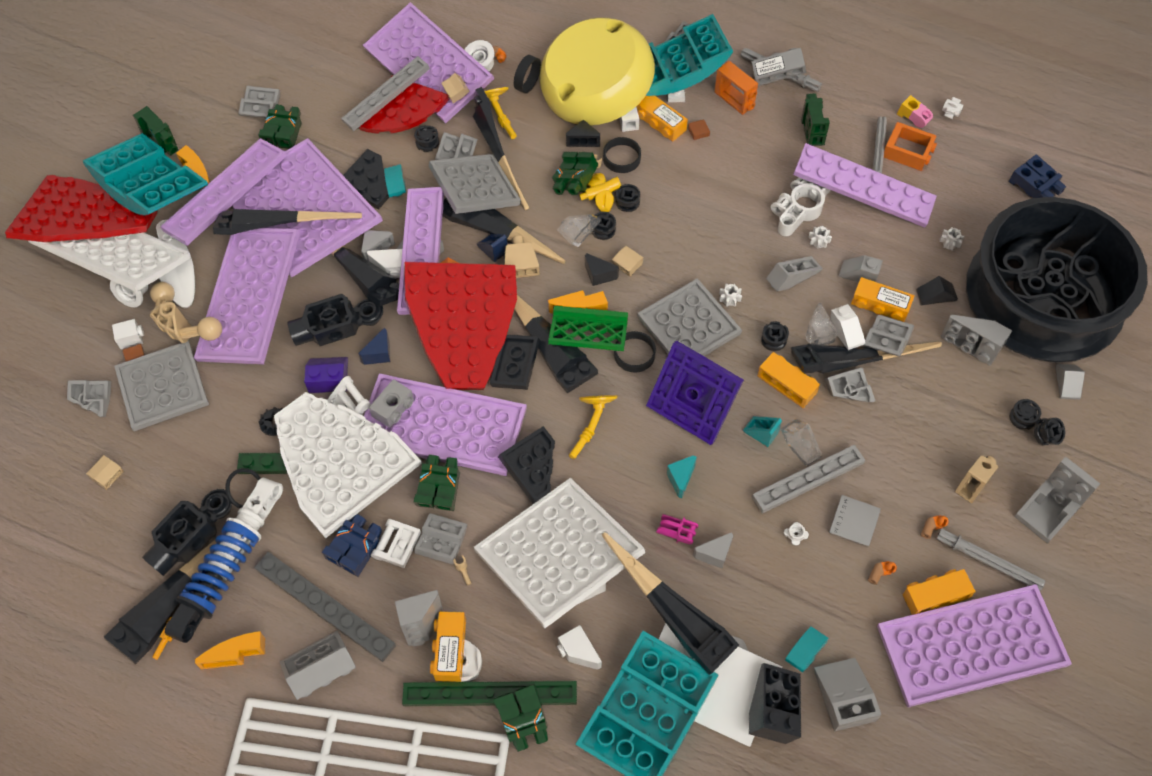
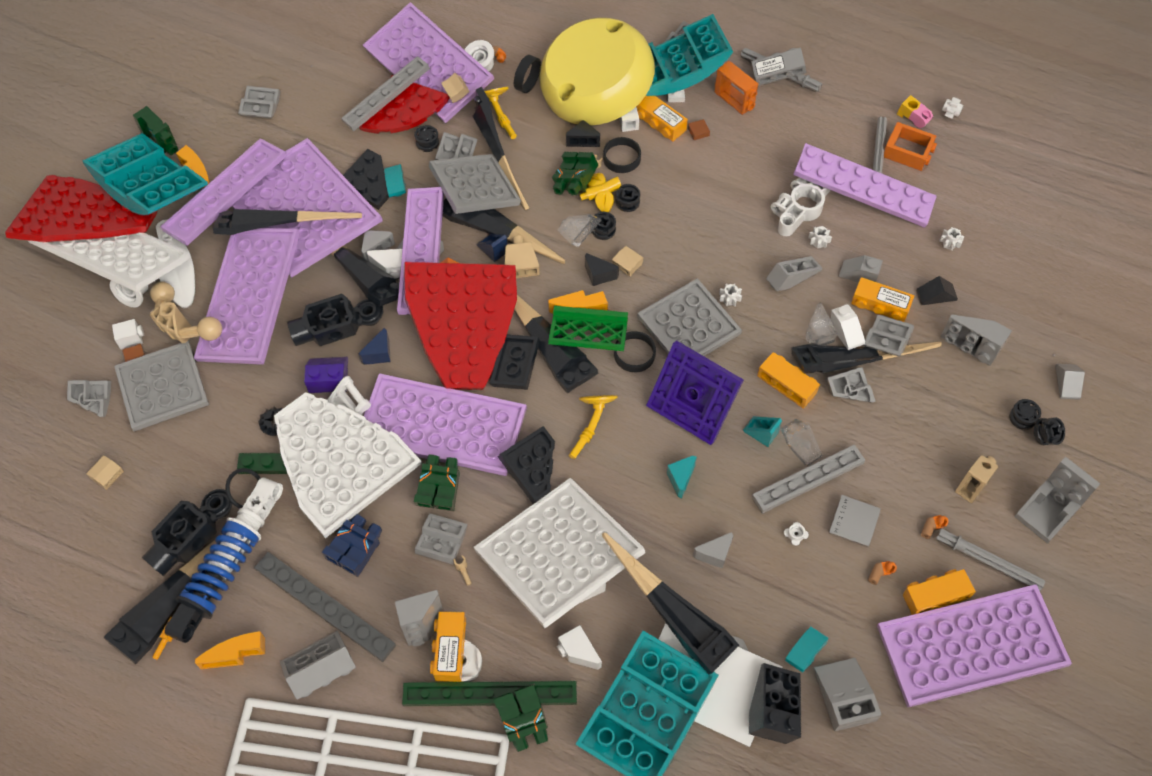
dark green hips [258,104,302,149] -> none
light grey brick [369,379,414,428] -> none
white plate [370,519,421,568] -> none
dark pink arm [656,514,699,544] -> none
black wheel [761,321,789,351] -> none
dark green hips [801,93,830,146] -> none
black wheel [966,197,1148,363] -> none
dark blue hips [1008,154,1066,198] -> none

